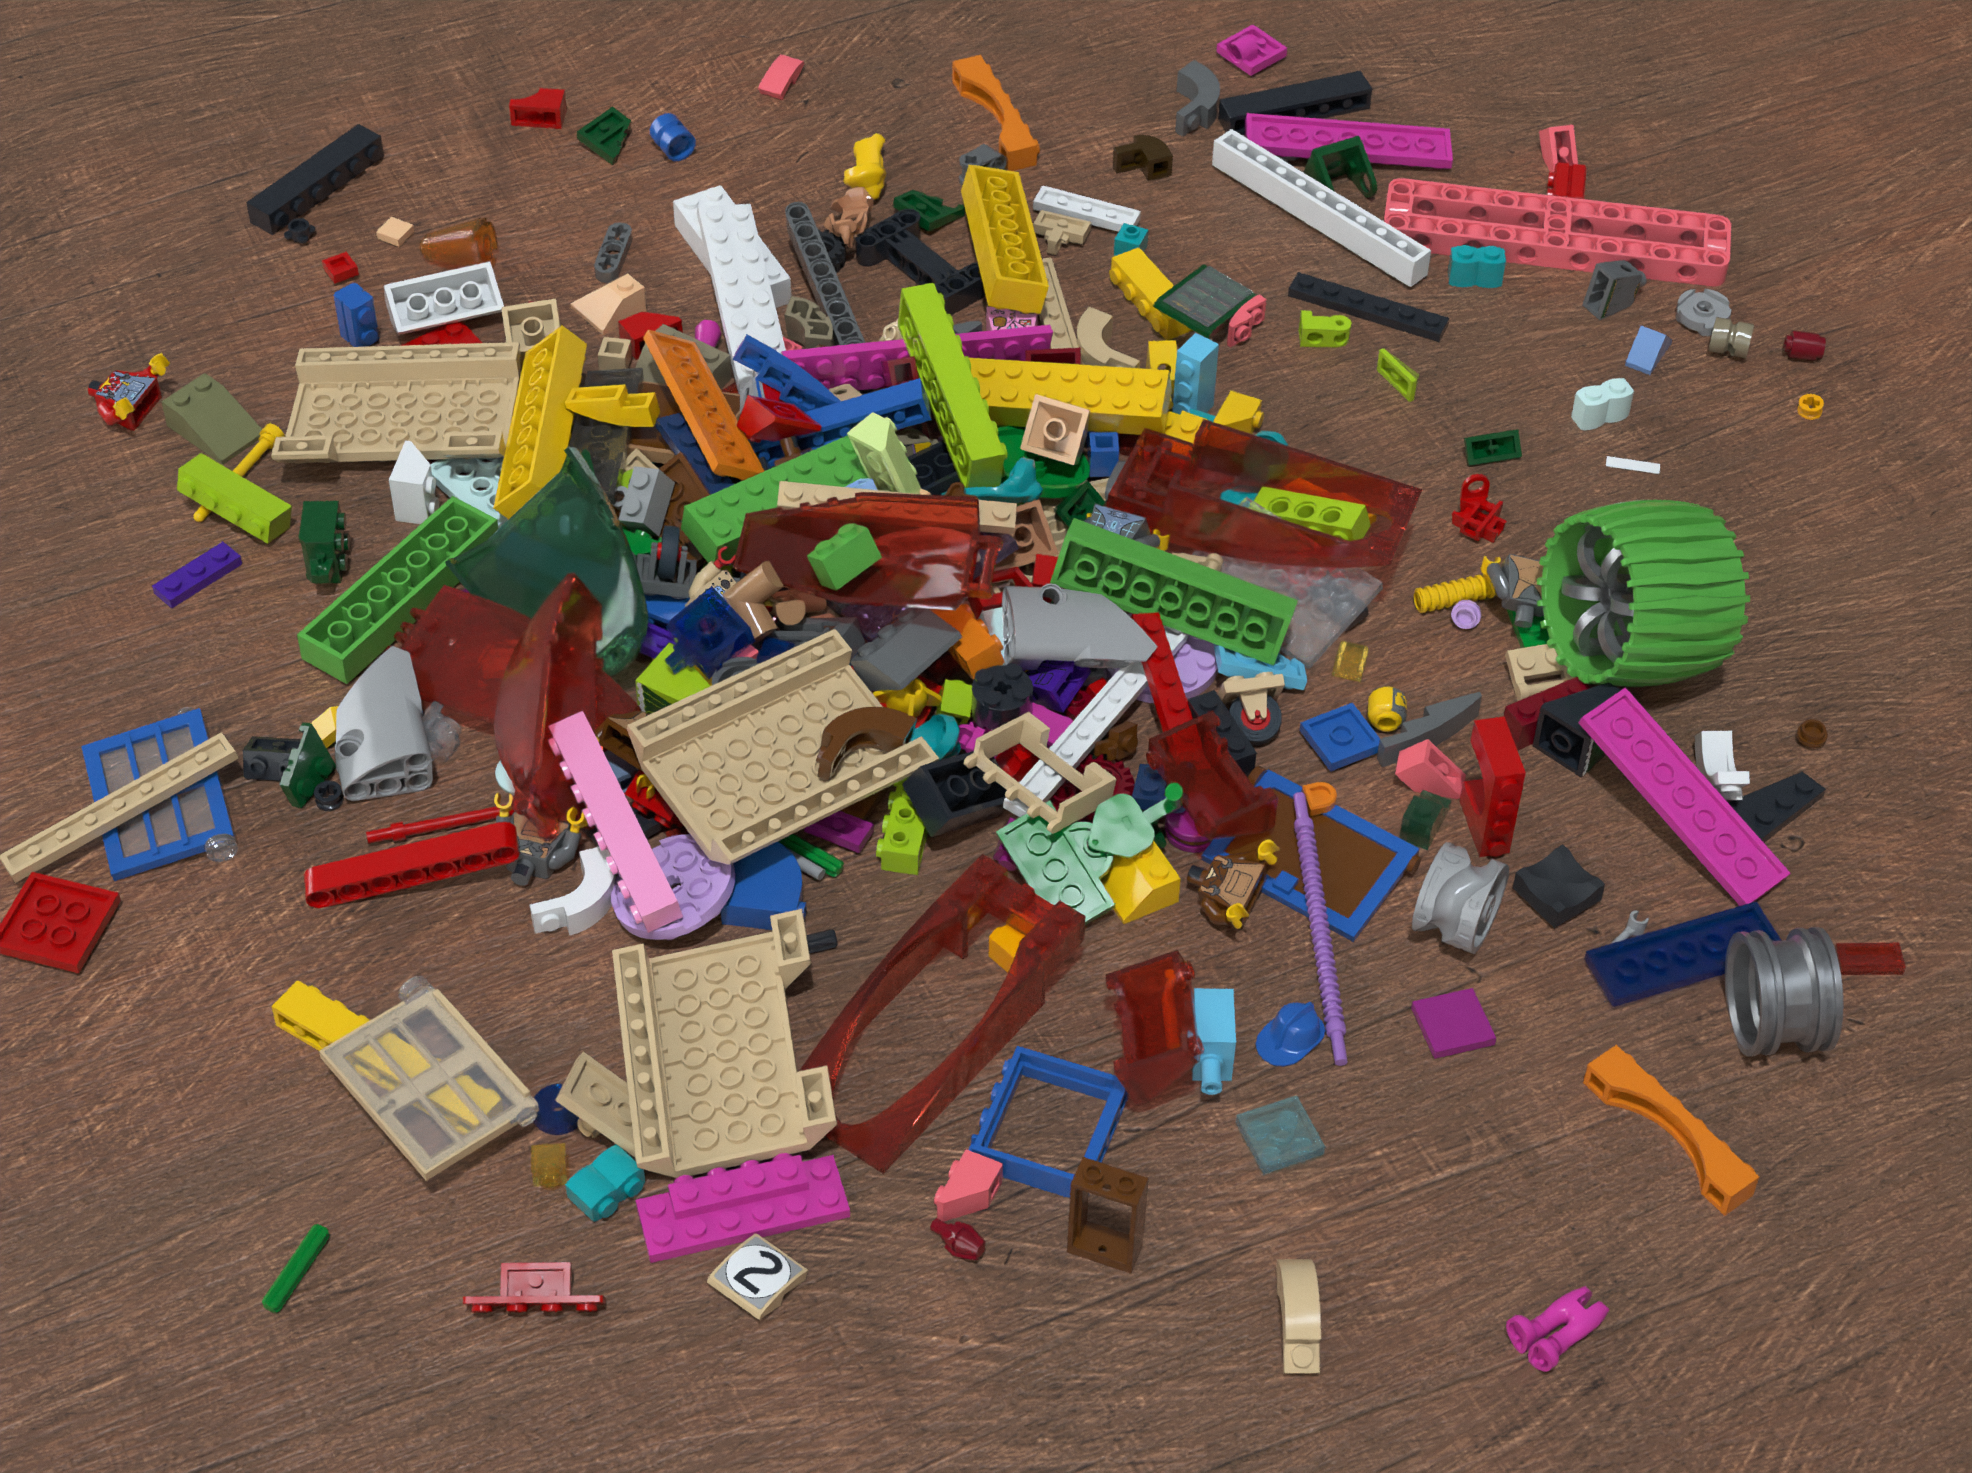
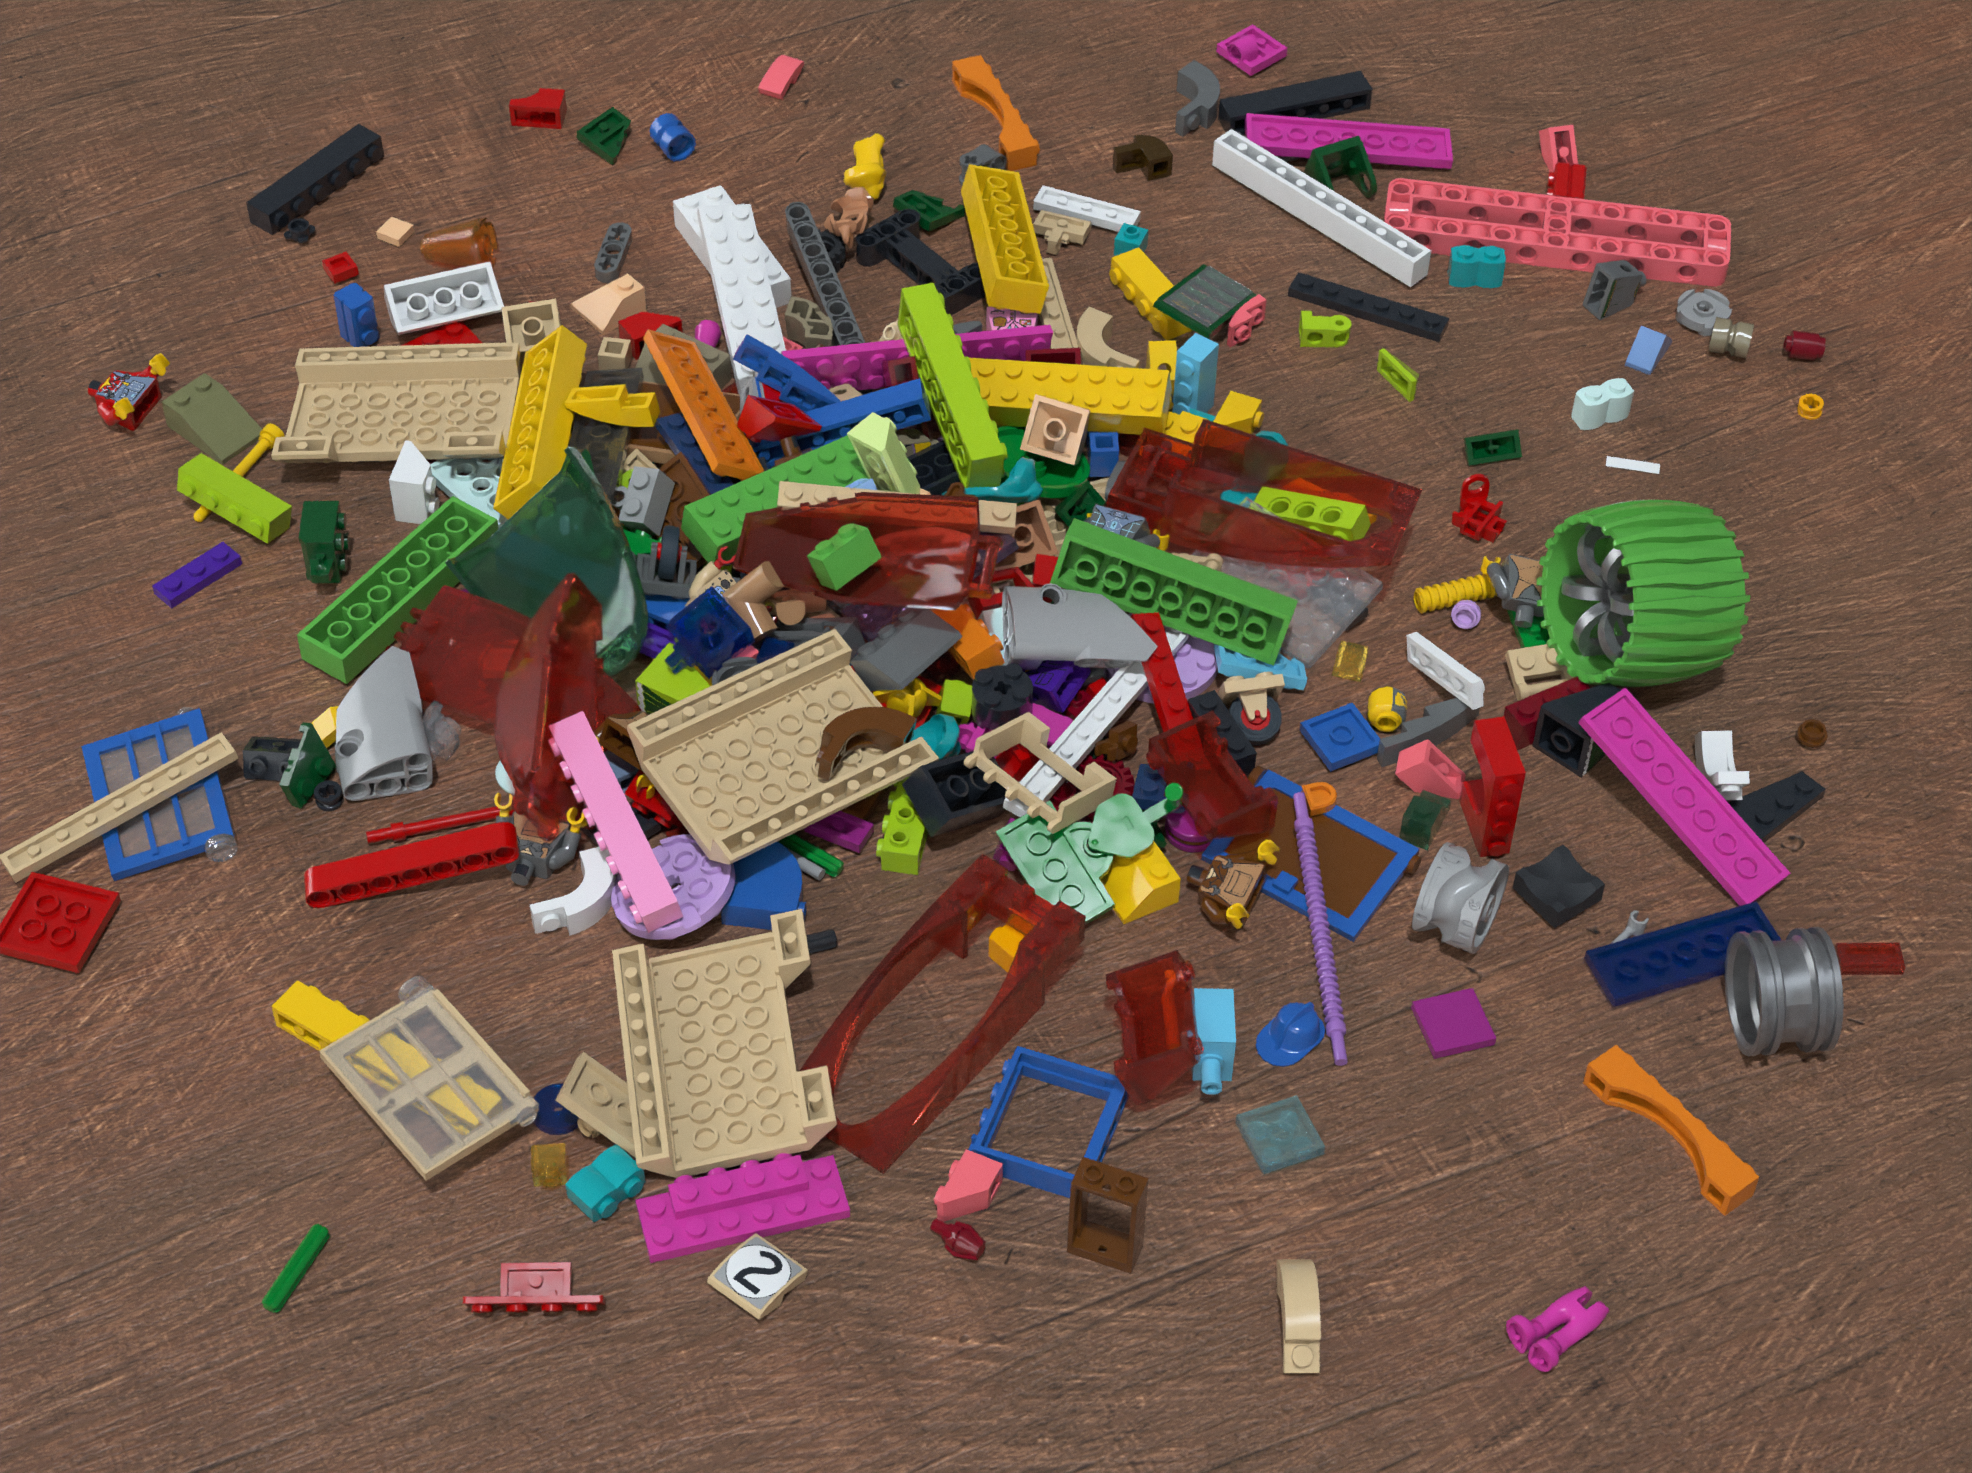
none -> white plate [1406,632,1485,710]

